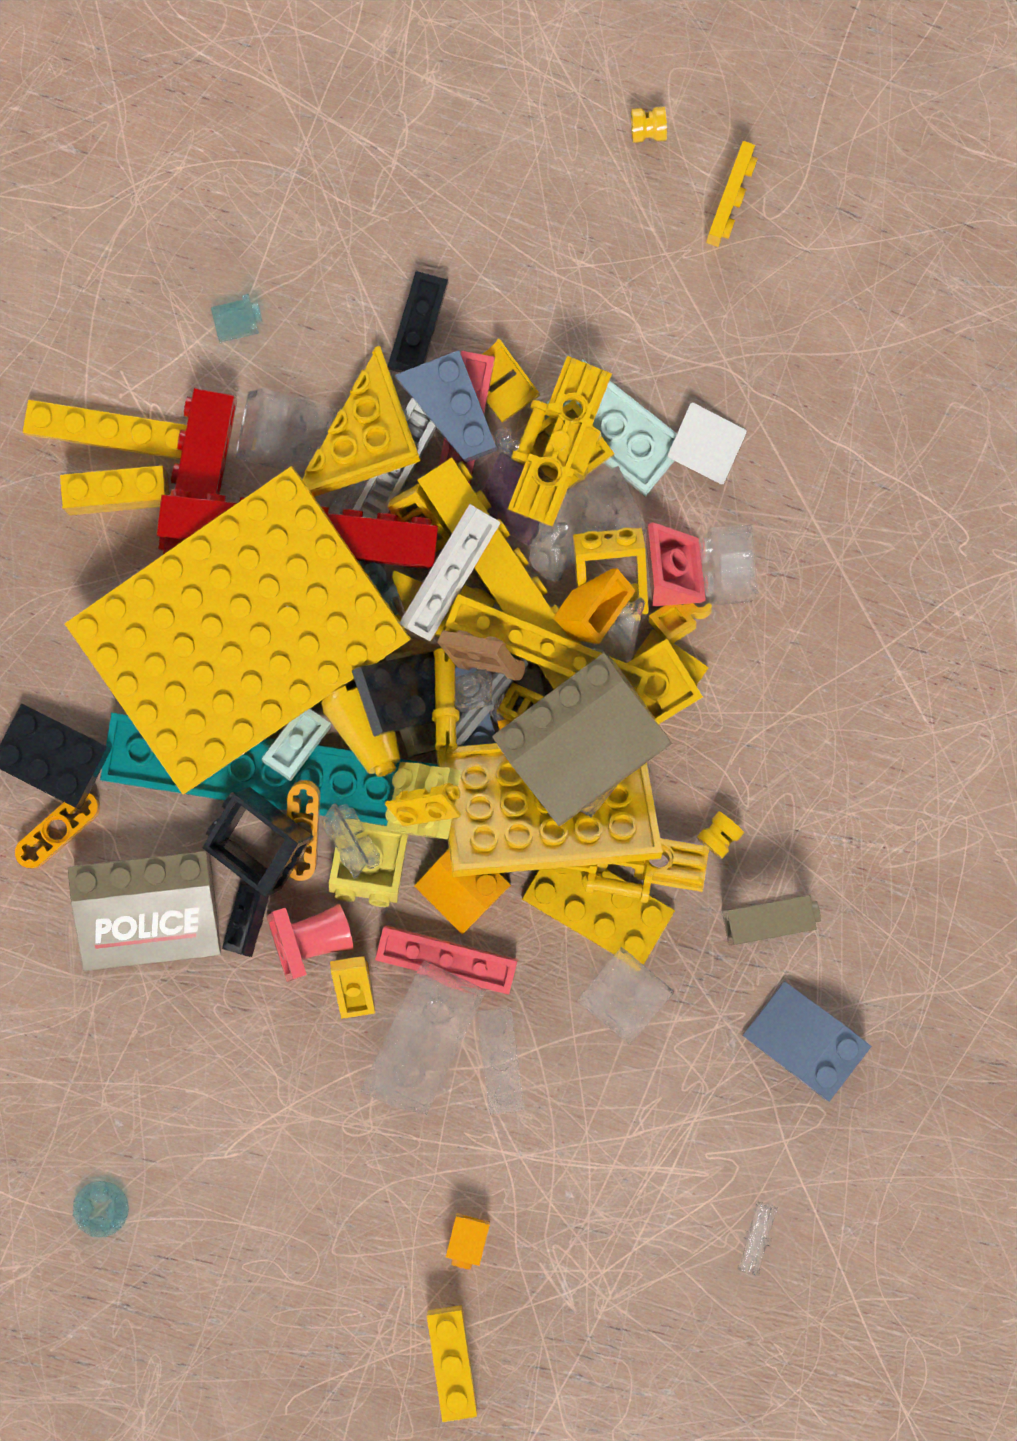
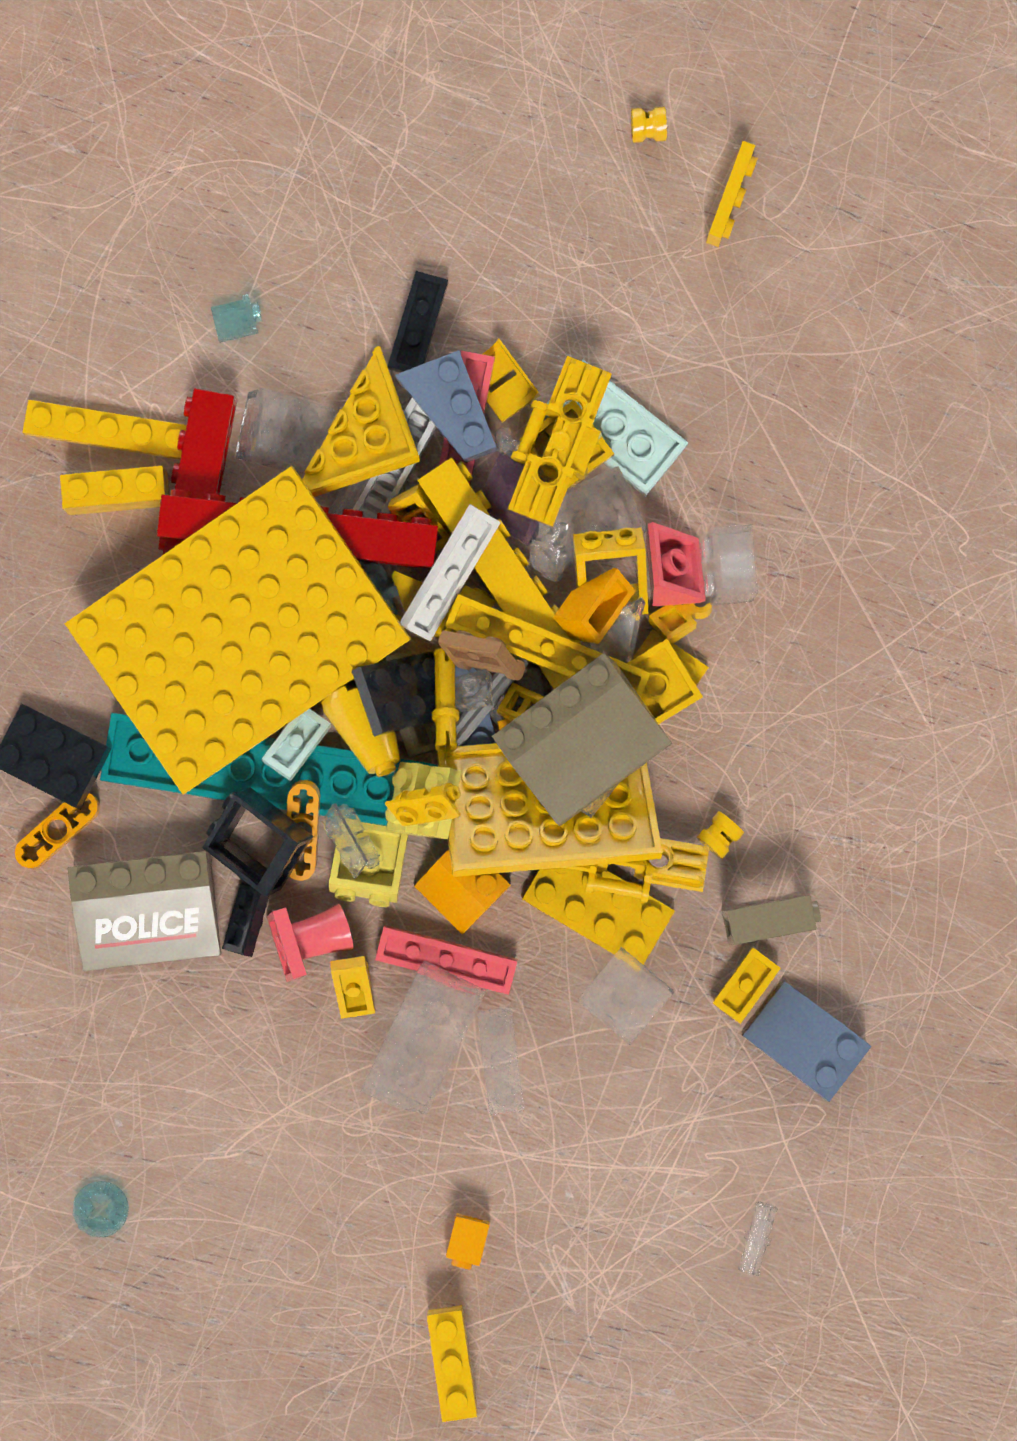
white sticker [667,403,747,484] -> none
none -> yellow plate [712,947,781,1024]

